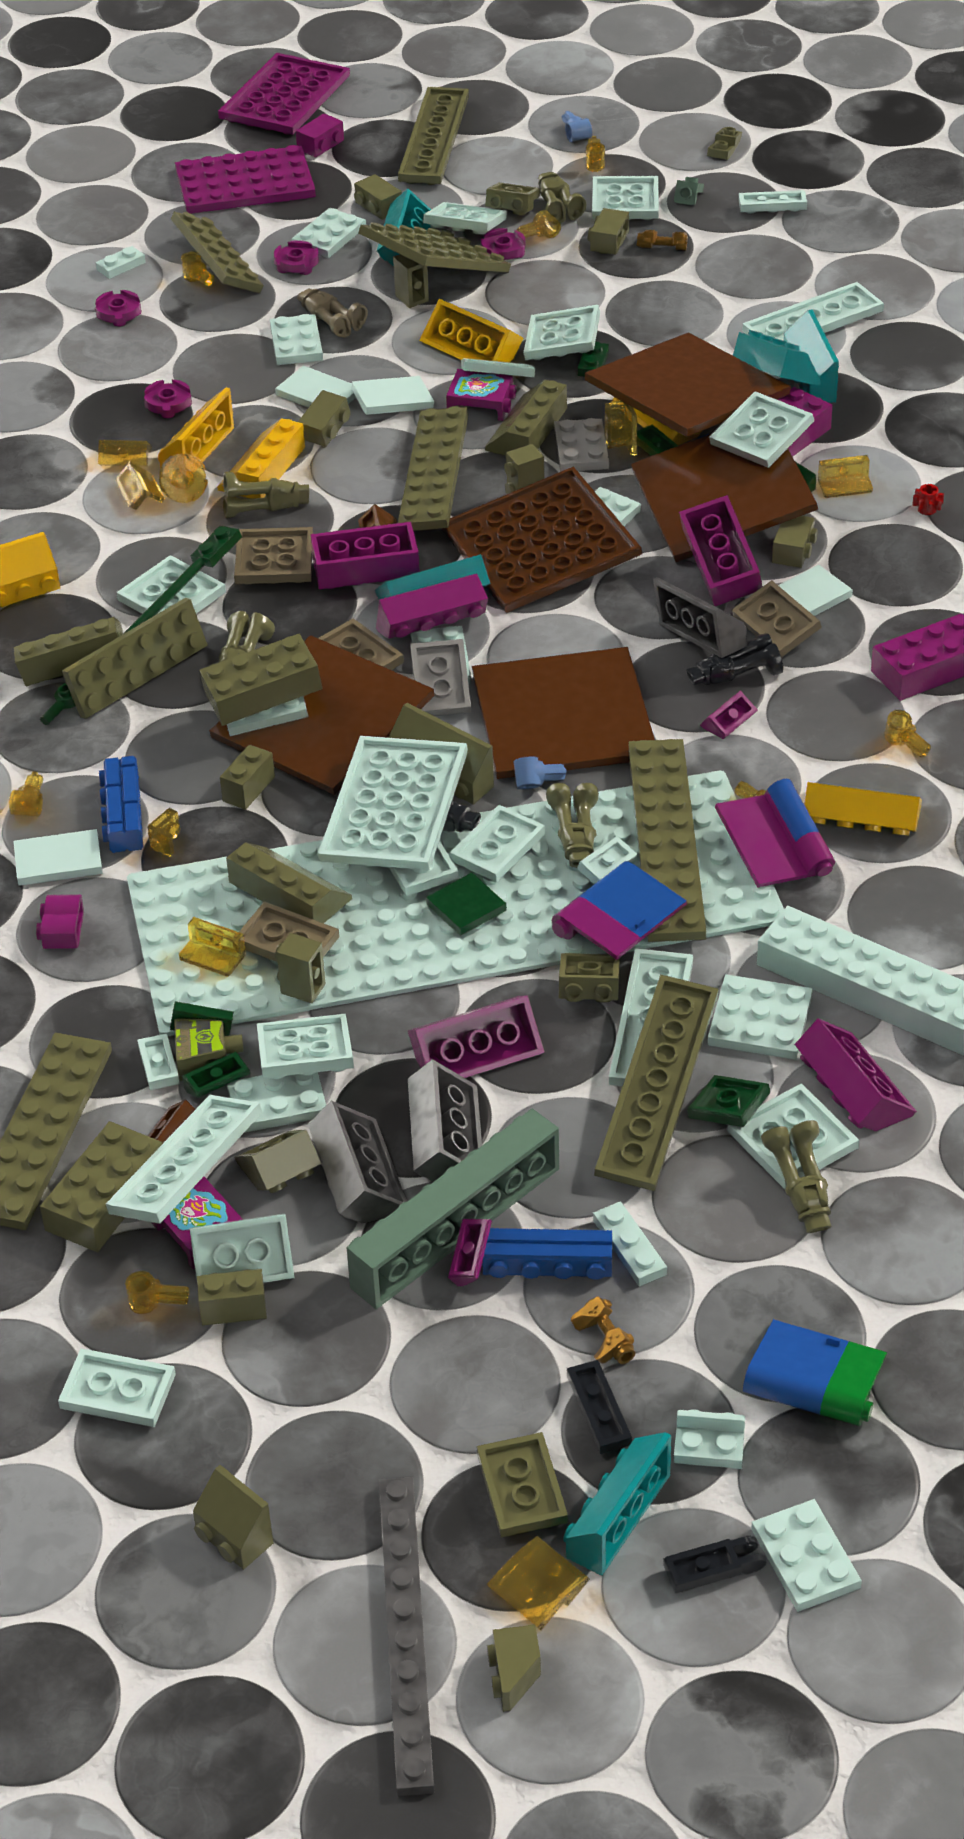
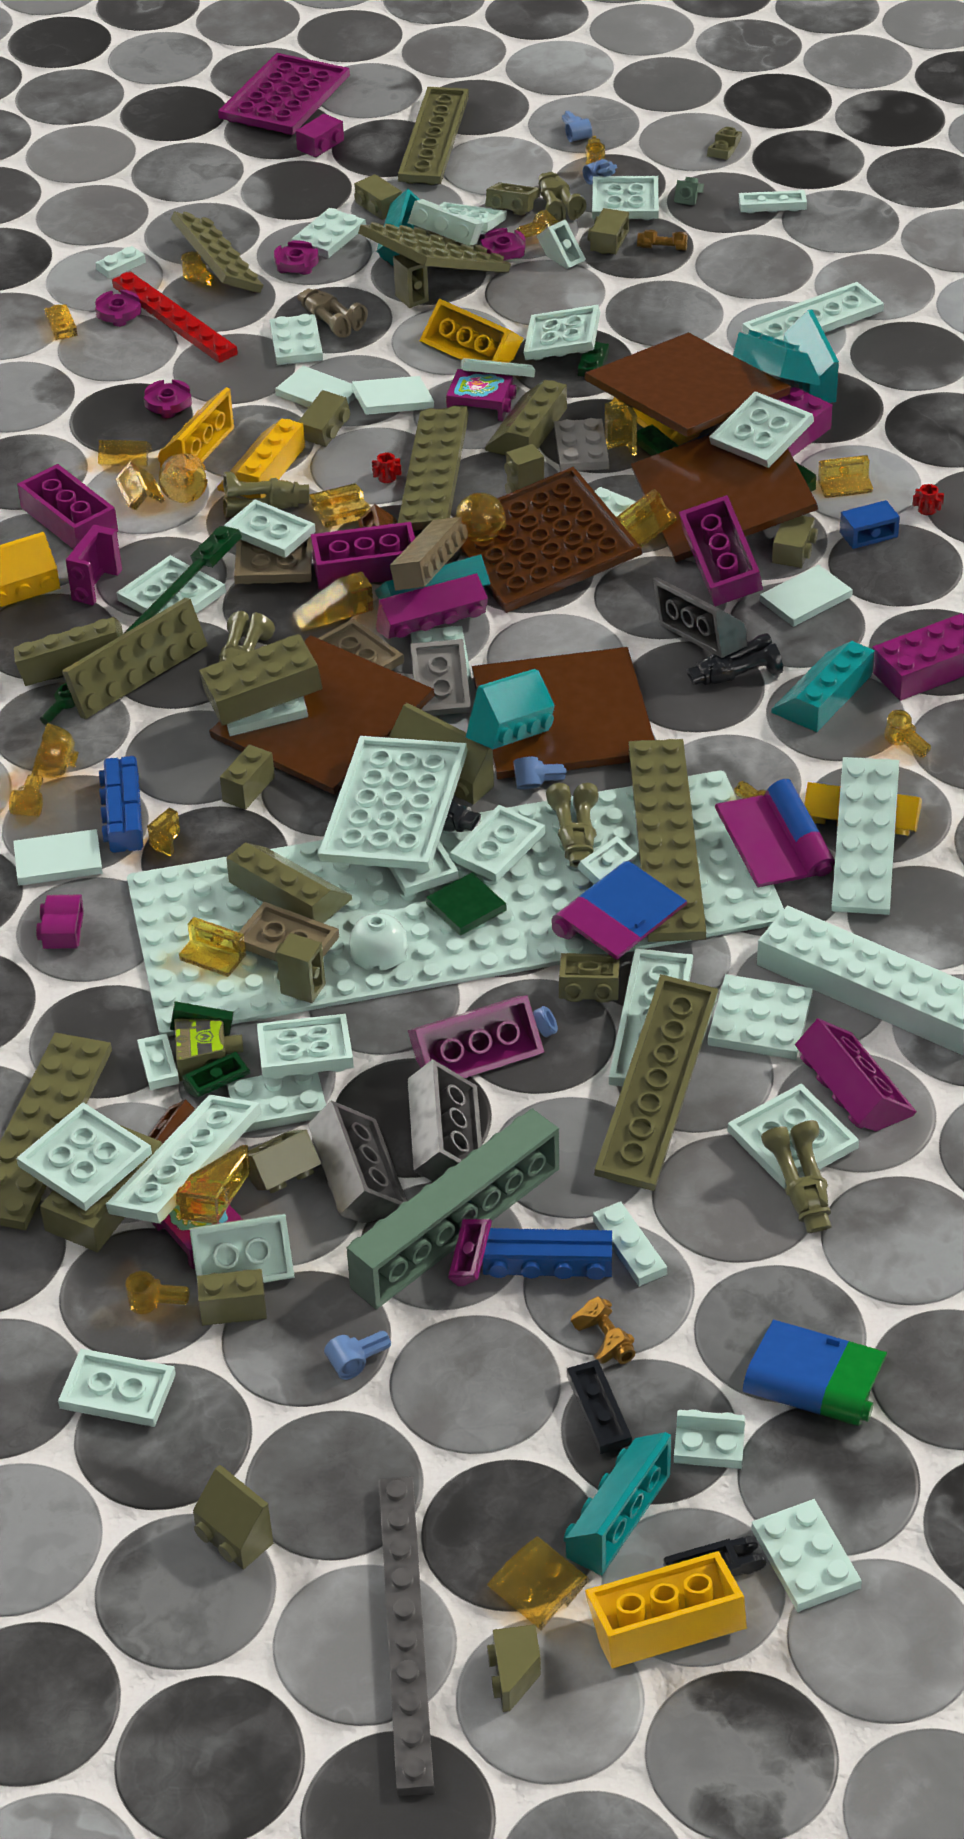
magenta plate [175,145,316,214] -> none
olive plate [477,1432,568,1537] -> none
dark green tile [687,1075,770,1127] -> none
magenta slope [700,690,758,739] -> none
dark tan plate [732,580,822,658] -> none
none -> light aqua plate [16,1102,152,1211]
none -> magenta brick [17,464,118,549]
none -> clear yellow cylinder [32,723,79,779]
none -> clear yellow plate [44,304,78,340]
none -> magenta panel [66,524,122,605]
none -> red plate [112,271,238,363]
none -> clear yellow slope [176,1145,250,1224]
none -> light aqua plate [224,499,316,558]
none -> clear yellow slope [292,572,374,632]
none -> clear yellow slope [309,483,371,528]
none -> medium blue axle [324,1331,391,1380]
none -> light aqua cylinder [349,913,407,970]
none -> red gear [372,452,402,483]
none -> dark tan brick [390,517,468,590]
none -> light aqua arch [408,199,484,246]
none -> clear yellow cylinder [456,493,506,541]
none -> teal slope [466,669,555,749]
none -> medium blue tile [533,1006,558,1037]
none -> light aqua slope [537,219,586,269]
none -> medium blue axle [582,159,617,185]
none -> yellow slope [585,1551,747,1669]
none -> clear yellow panel [616,489,677,547]
none -> teal slope [771,641,875,732]
none -> light aqua plate [832,757,899,915]
none -> blue brick [839,500,900,549]

